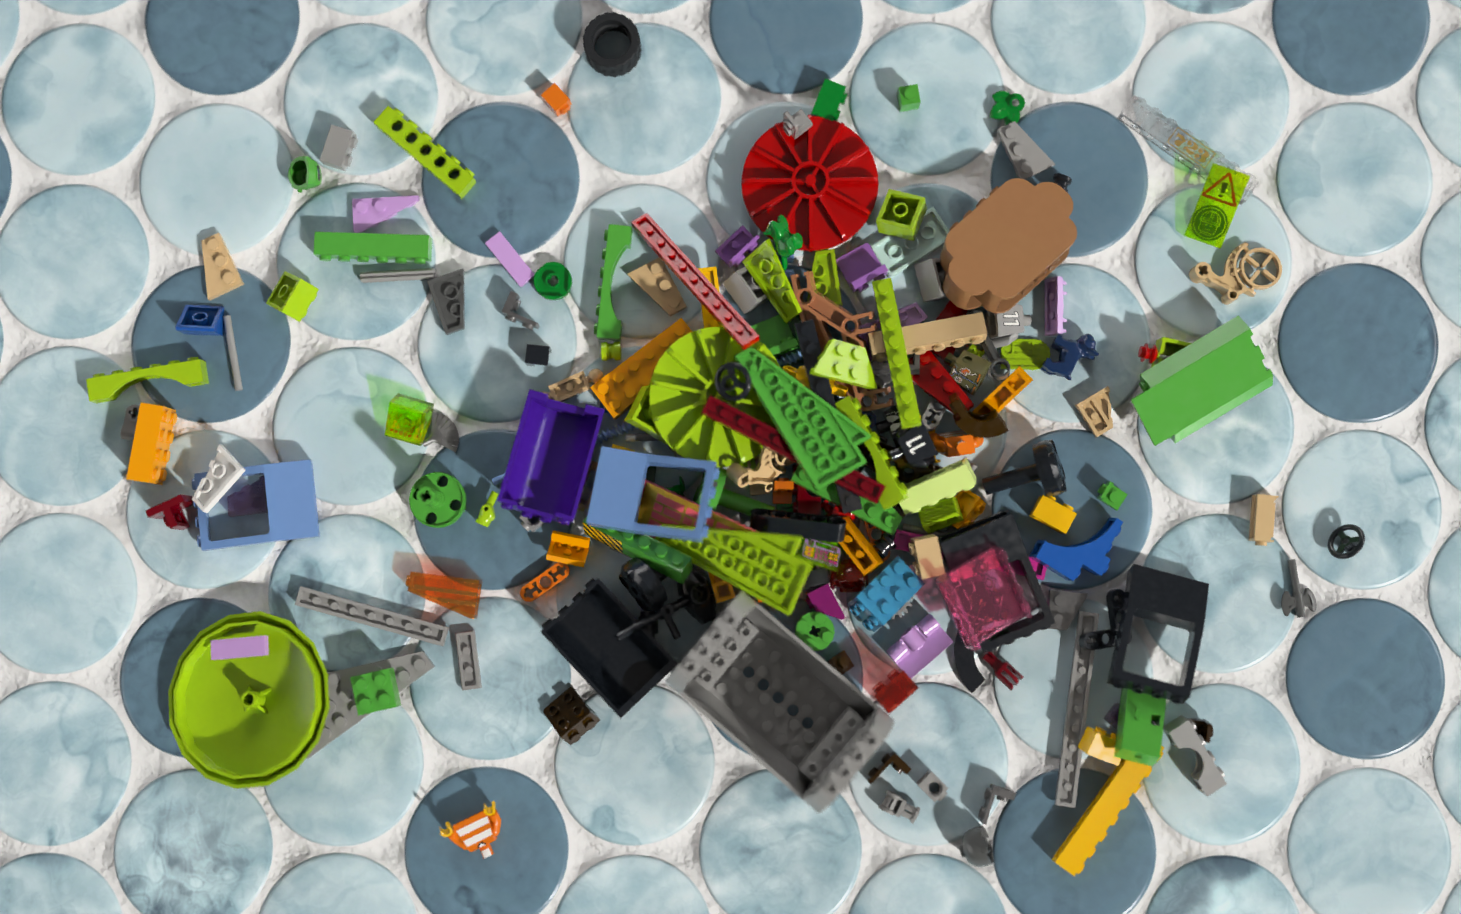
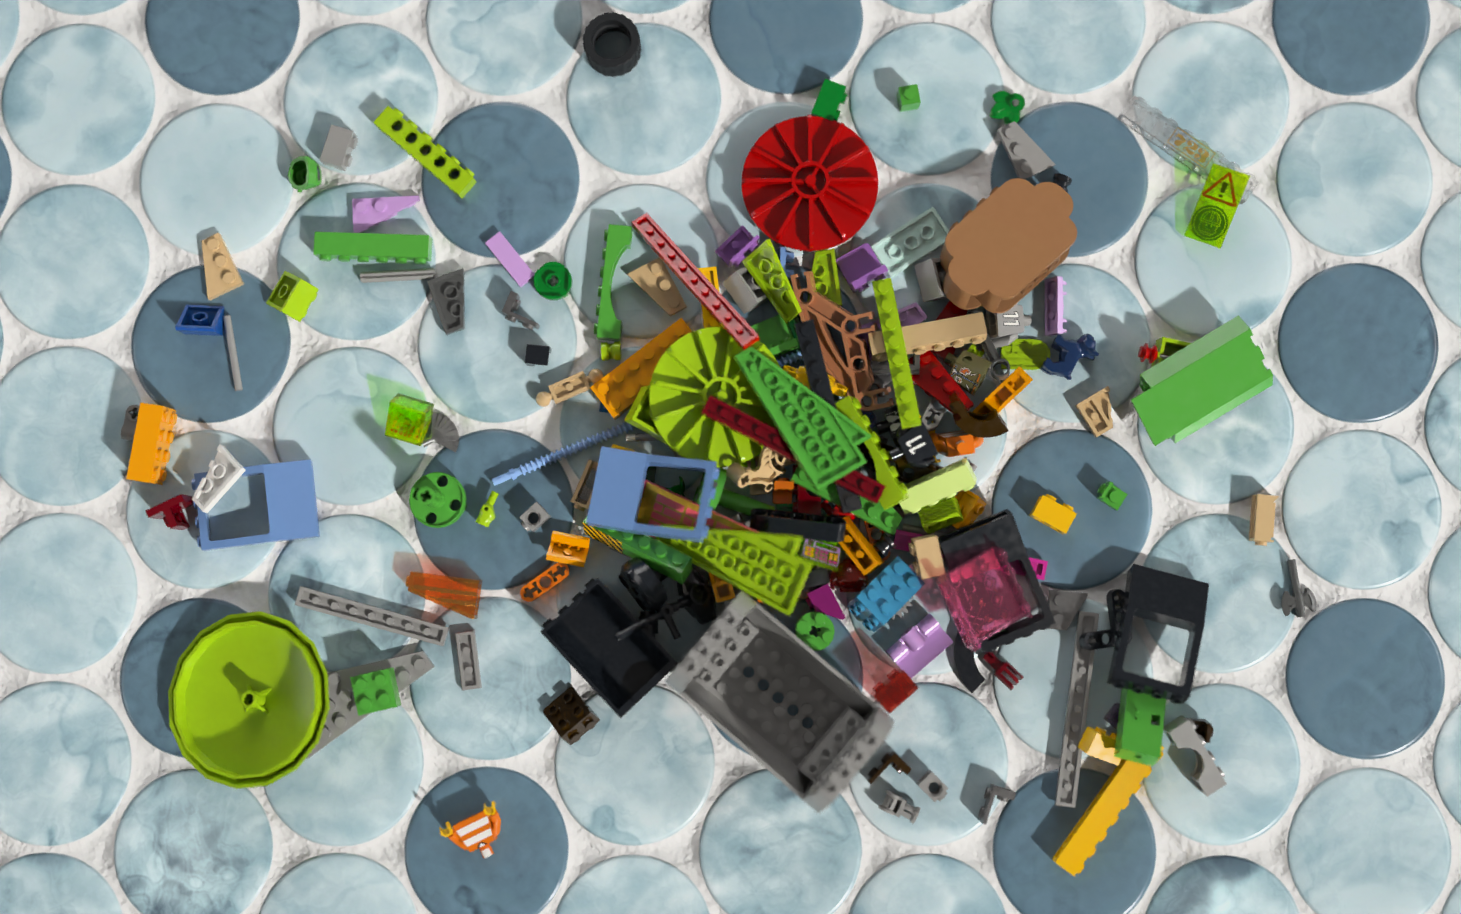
lime arch [86,357,209,403] -> none
lavender tile [211,635,269,660] -> none
clear purple wing [227,475,268,517] -> none
dark purple cylinder [497,389,605,525] -> none
orange brick [541,83,572,117] -> none
black piece [714,362,752,401] -> none
green animal [763,215,803,271] -> none
light grey bracket [782,109,813,139] -> none
lime wing [810,339,877,390] -> none
dark brown bracket [826,650,854,675] -> none
lime brick [876,189,927,241] -> none
dark grey cylinder [959,826,994,867] -> none
black piece [982,439,1067,497] -> none
blue arch [1028,518,1123,581] -> none
tan piece [1189,242,1282,305] -> none
black piece [1327,524,1365,559] -> none

